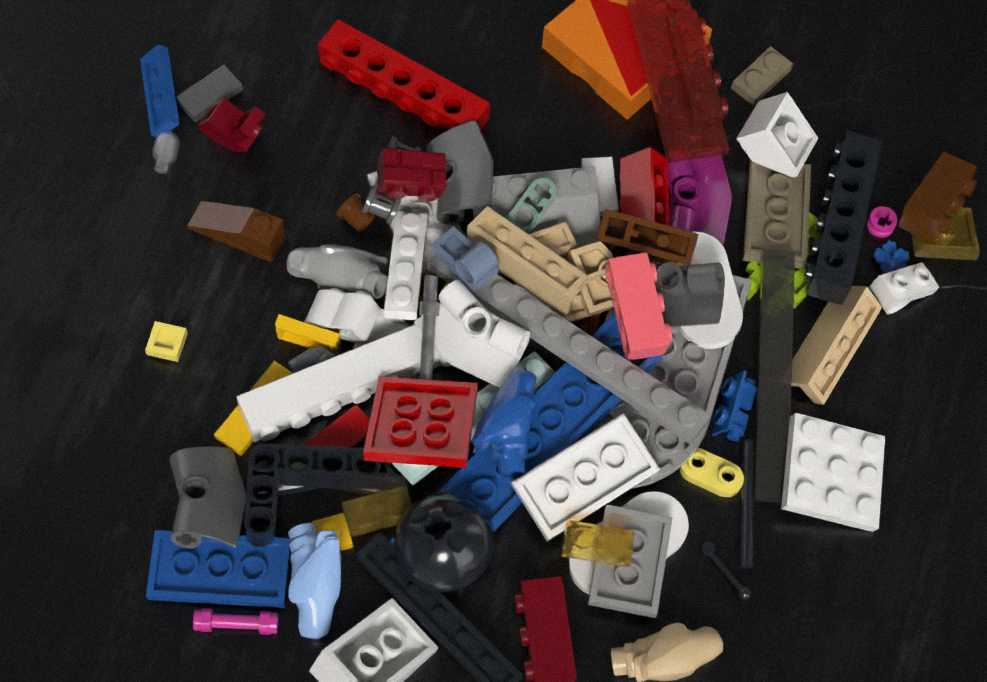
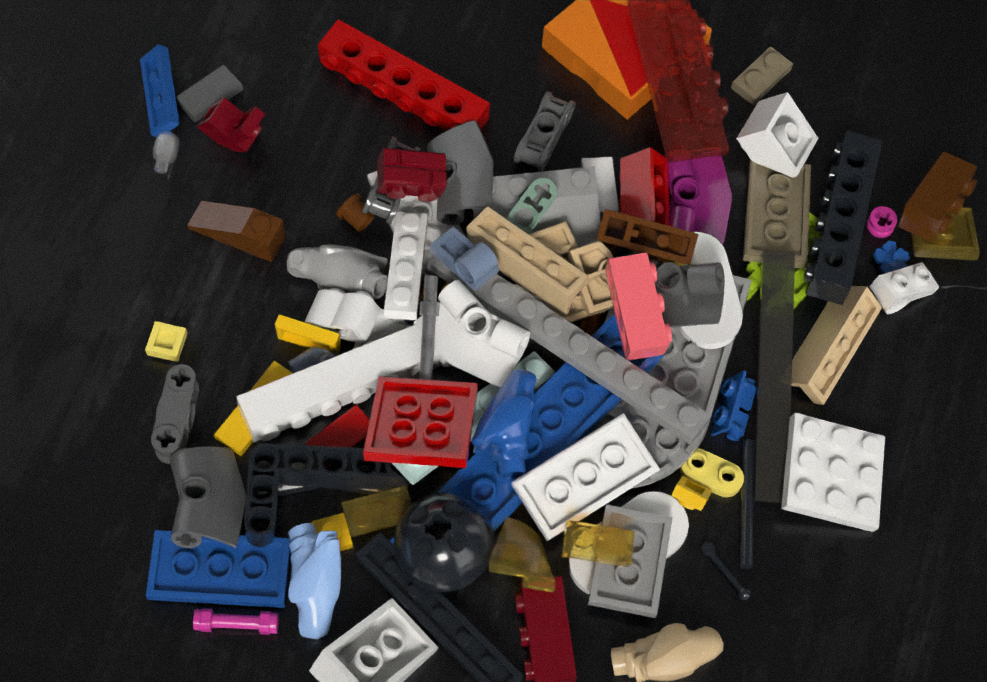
none -> dark grey piece [151,364,200,464]
none -> clear yellow slope [489,517,555,592]
none -> dark grey piece [514,91,576,172]
none -> yellow plate [671,475,712,511]

